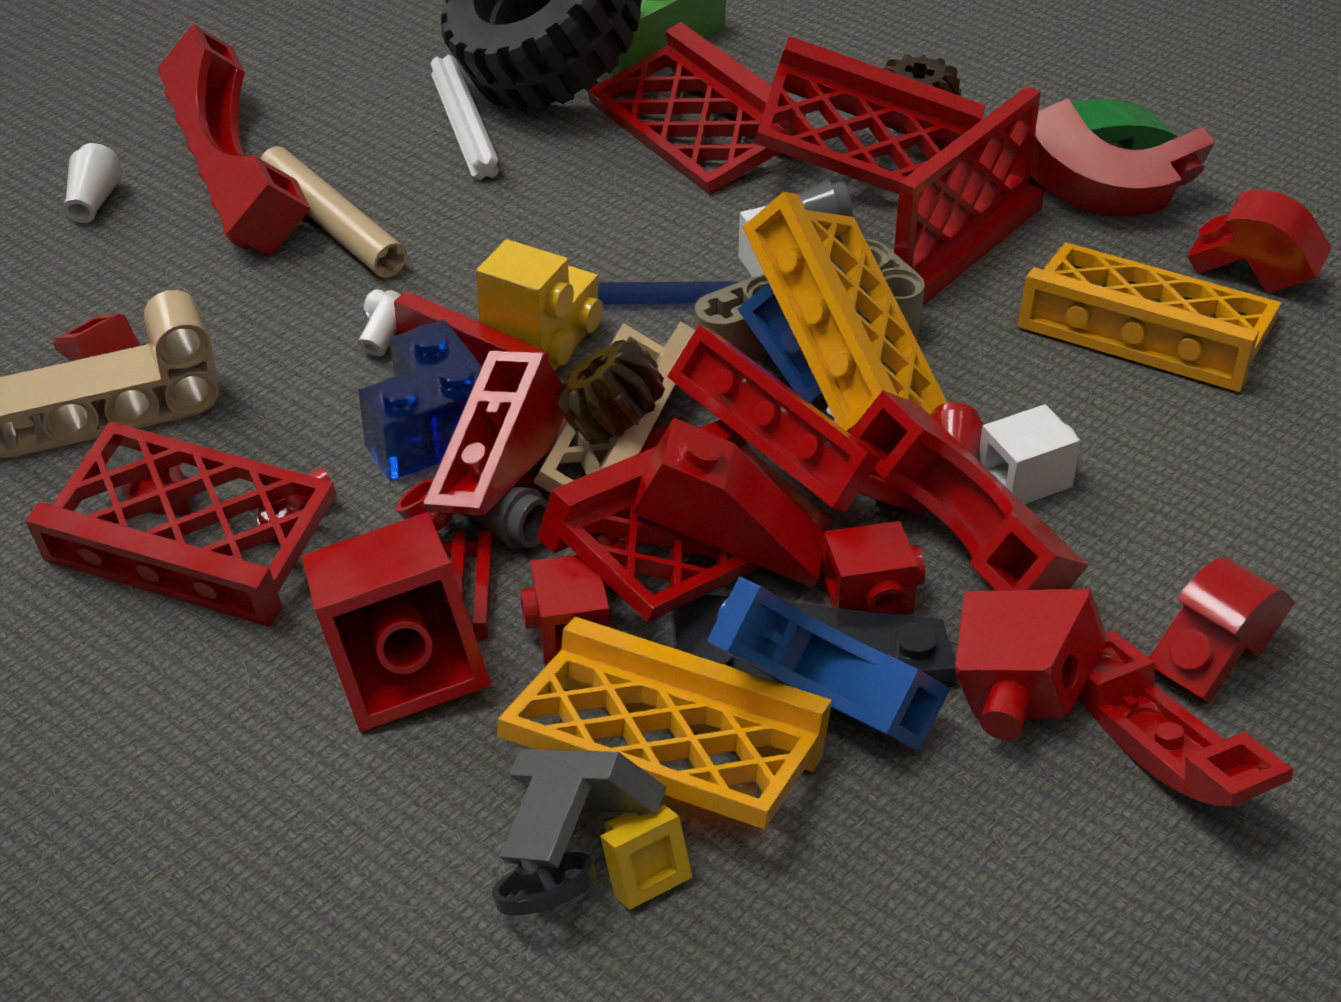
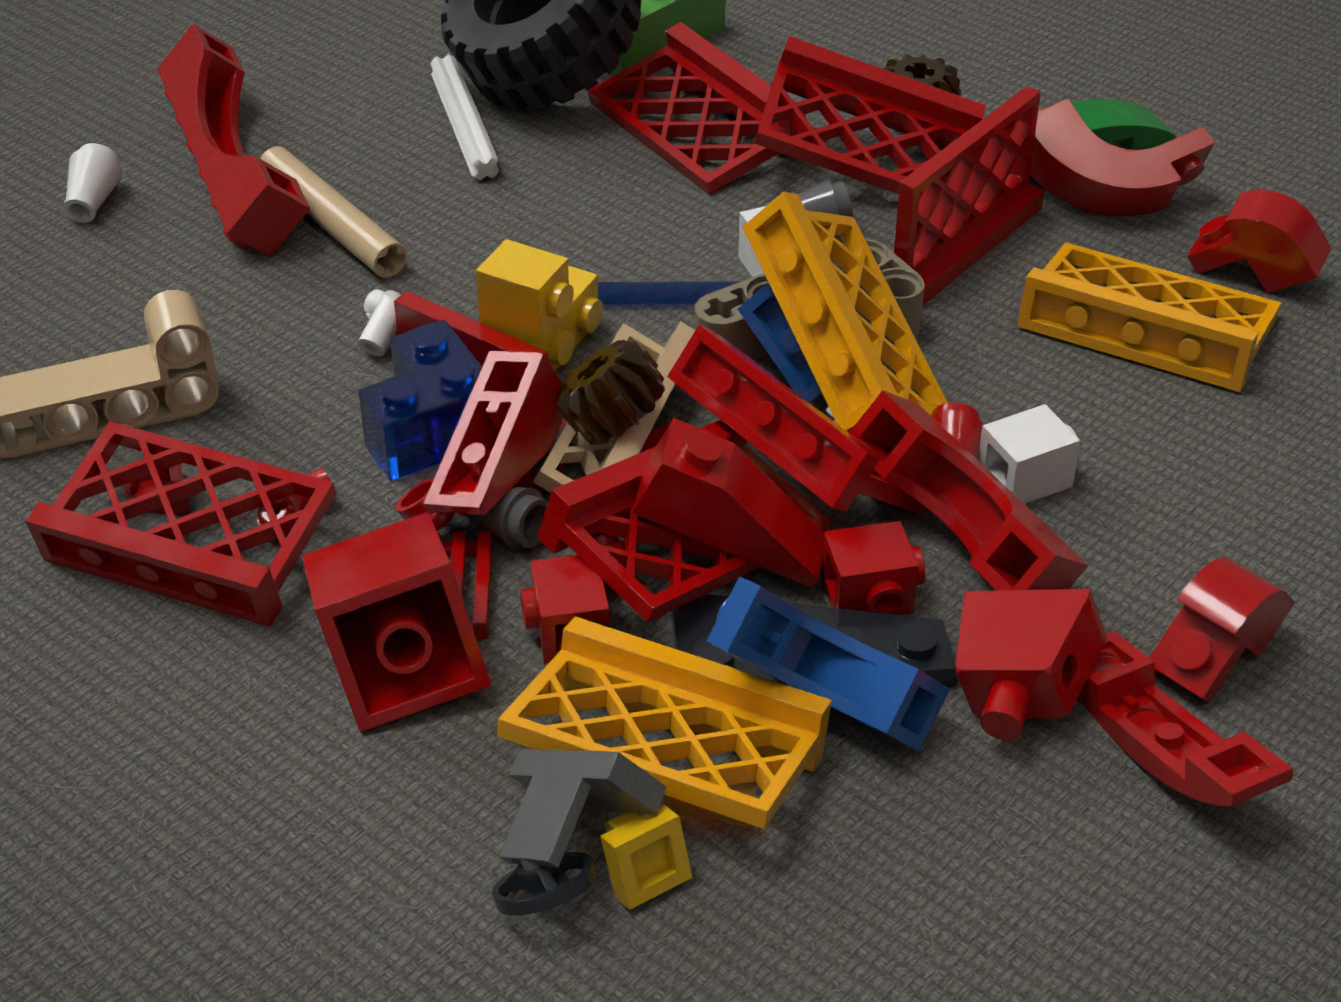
red slope [53,313,140,361] -> none

